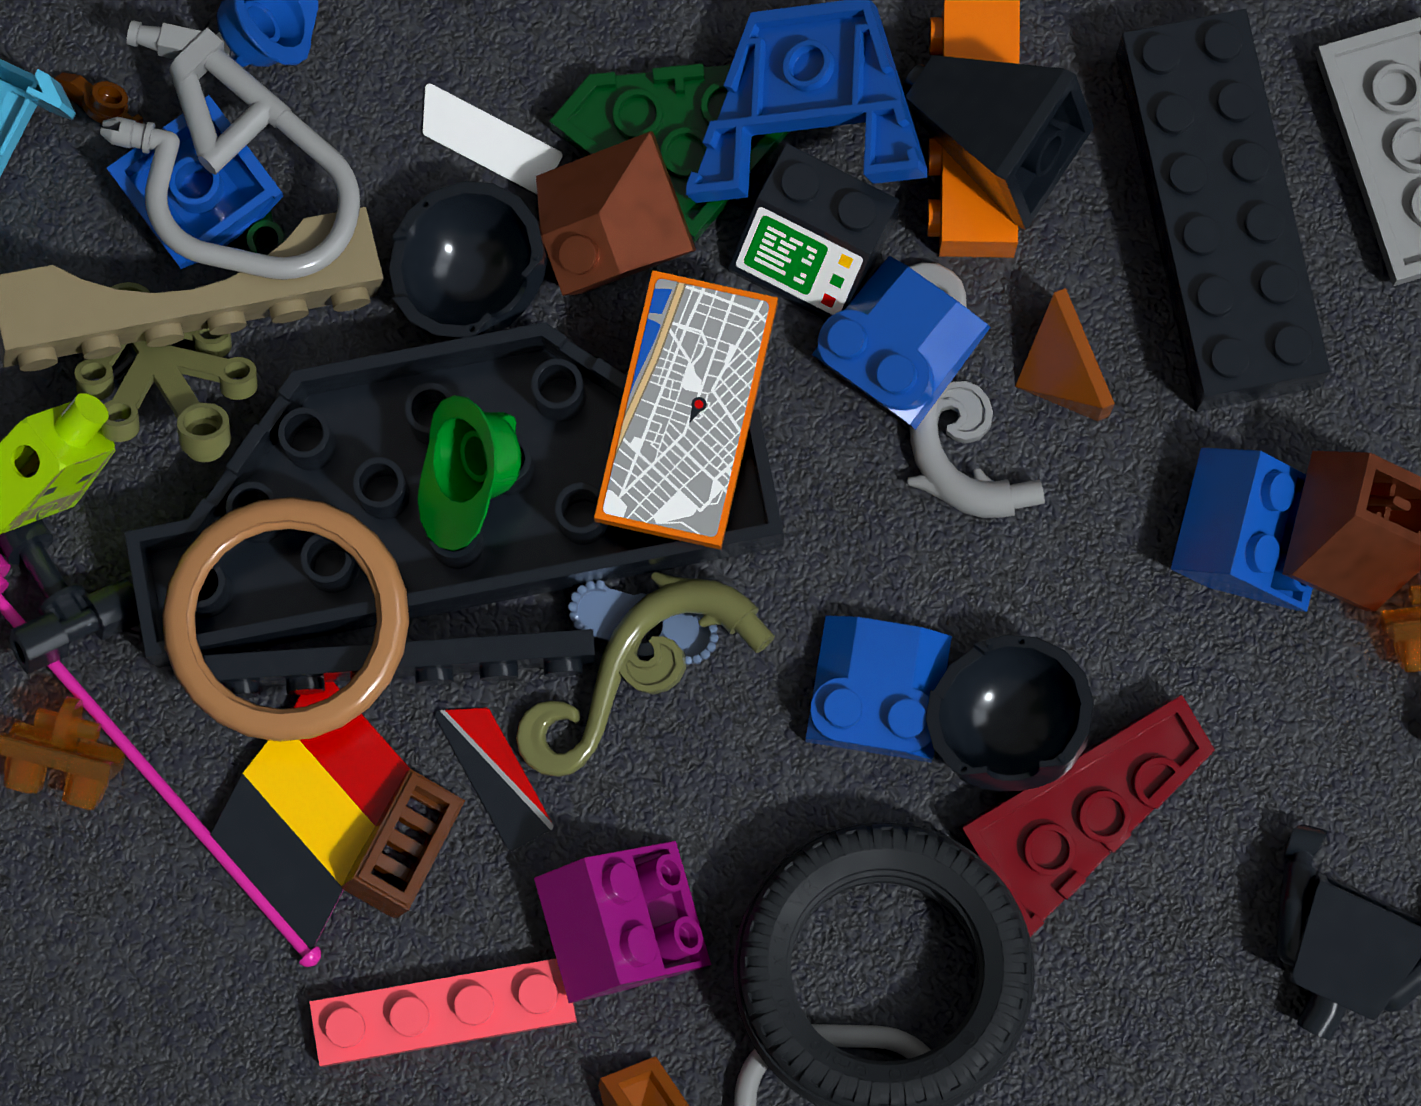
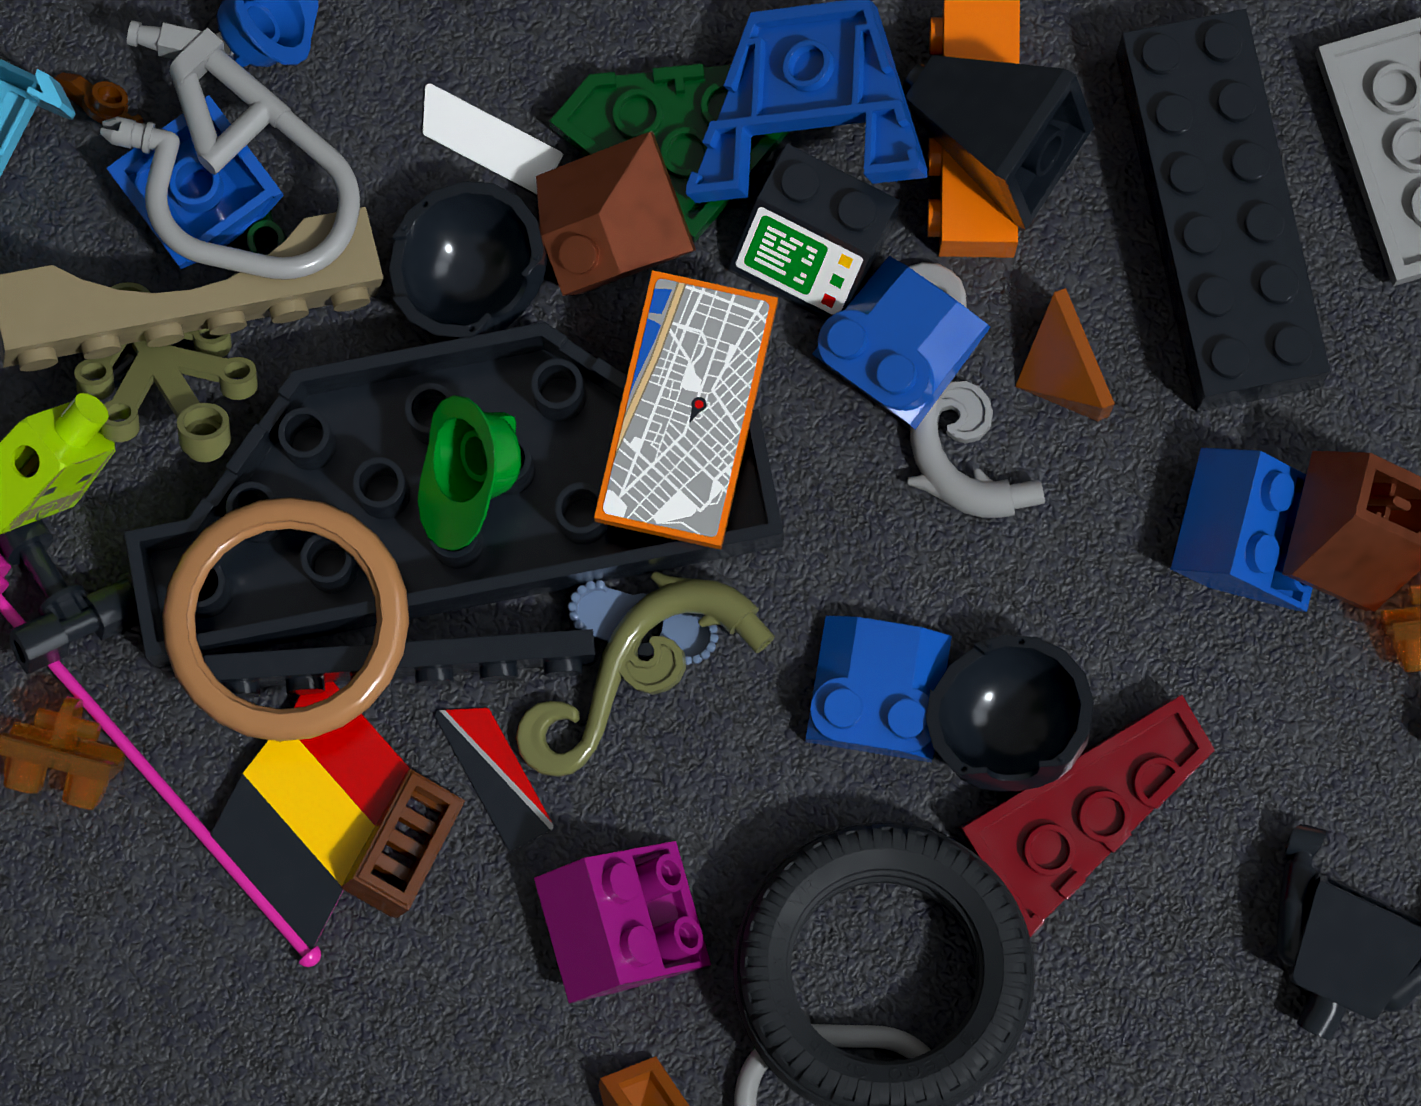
coral plate [309,959,577,1067] -> none

